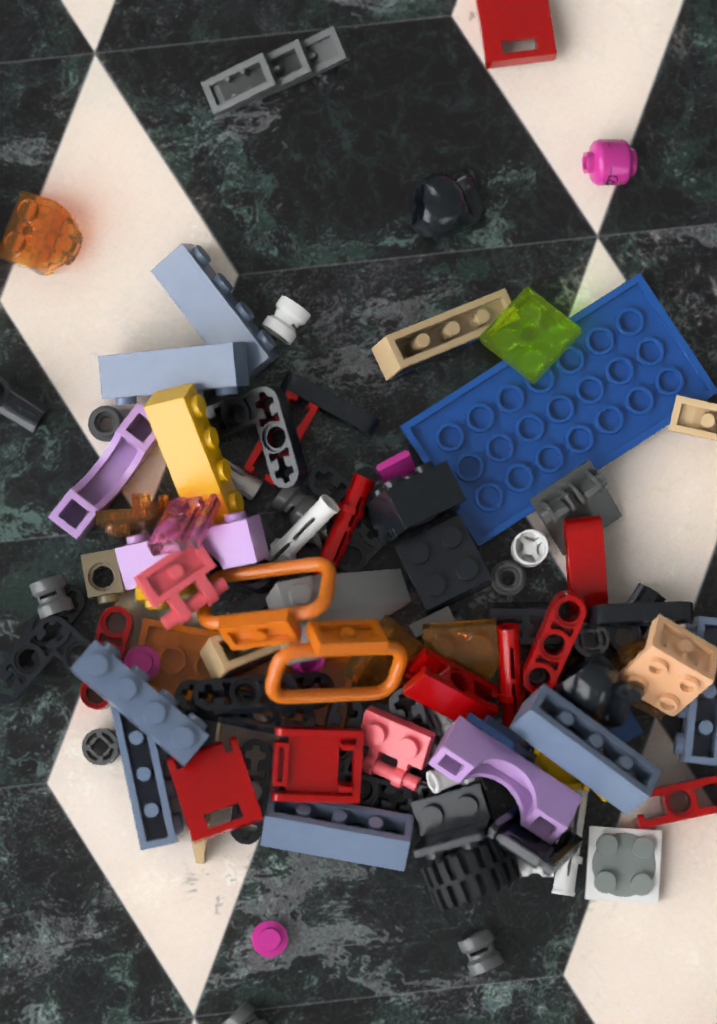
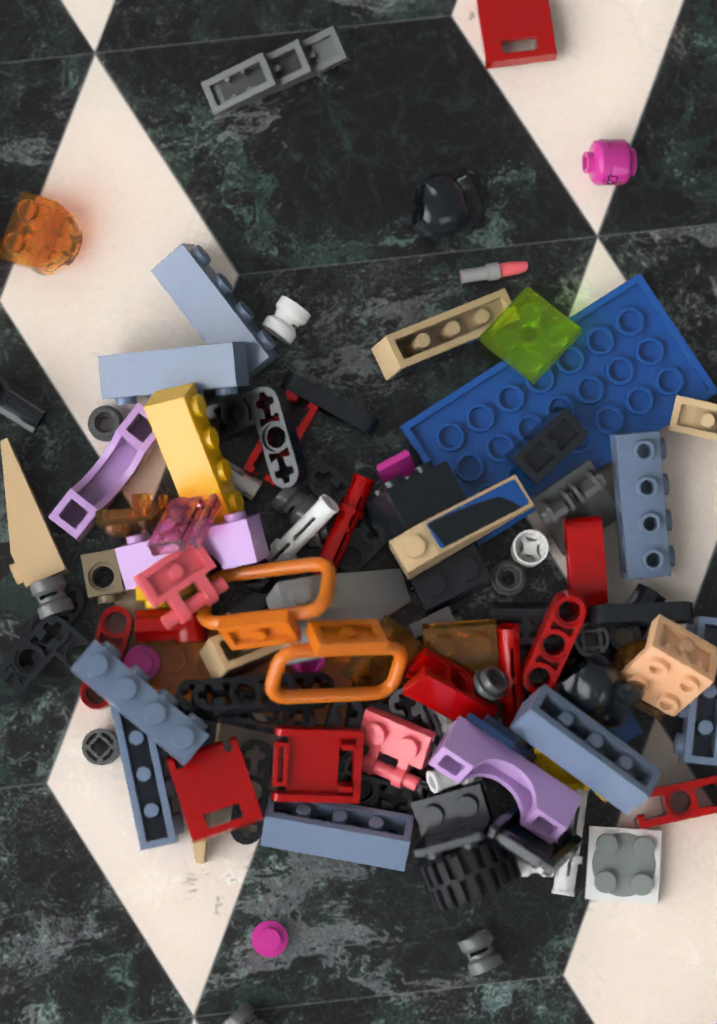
none -> tan slope [0,438,69,590]
none -> red piece [134,609,208,644]
none -> slope [389,474,534,580]
none -> light grey piece [459,261,528,284]
none -> dark grey plate [473,665,508,701]
none -> black hinge [505,407,589,484]
none -> sand blue brick [609,430,675,580]

